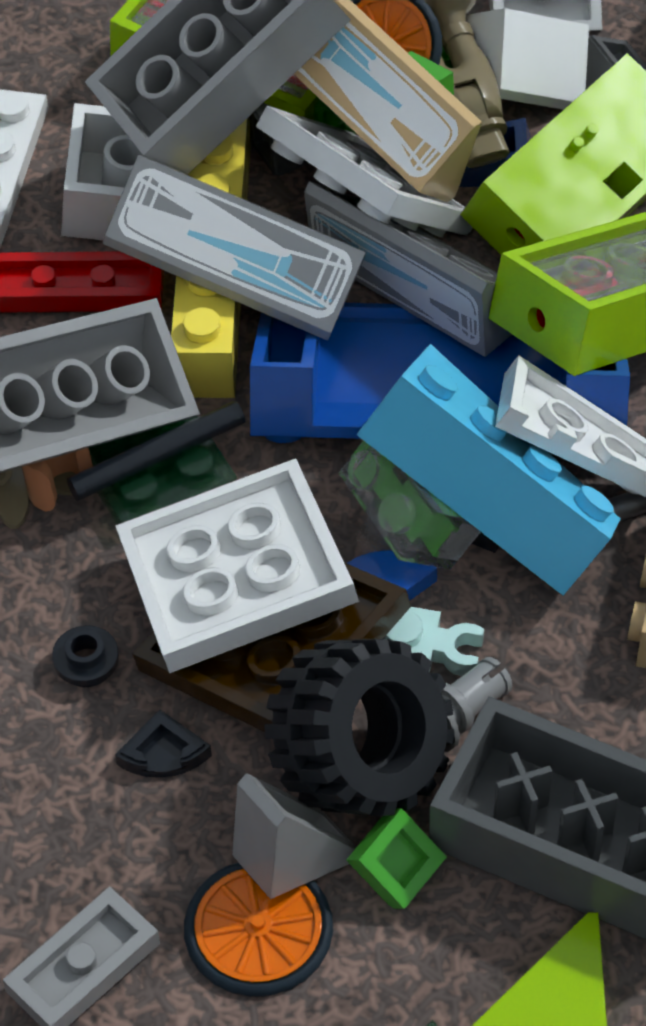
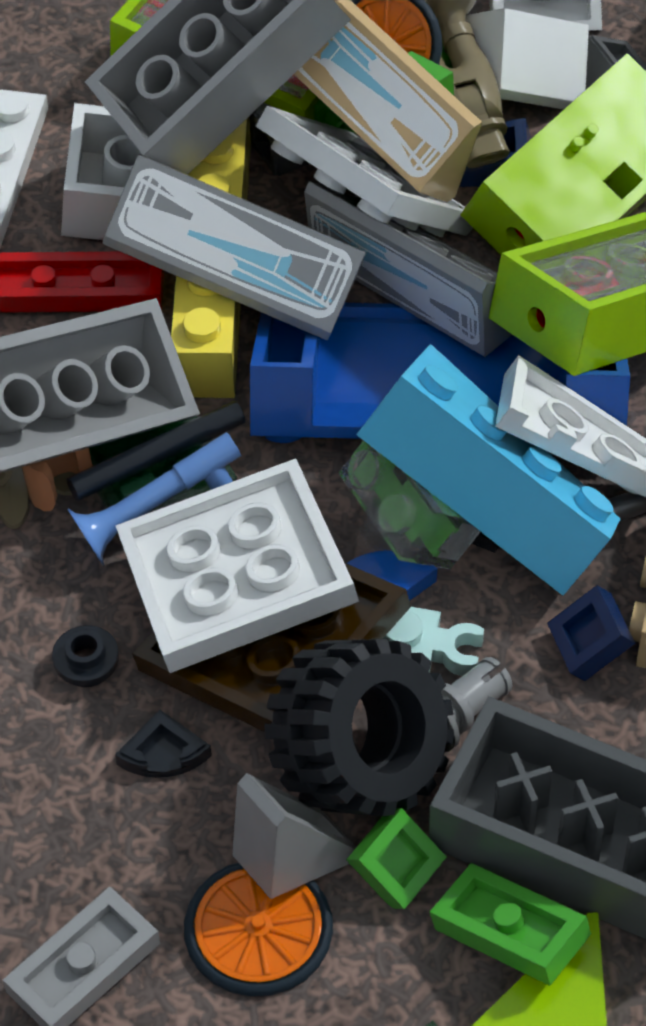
none -> medium blue piece [67,432,242,566]
none -> bright green plate [430,863,591,986]
none -> dark blue plate [547,585,636,681]

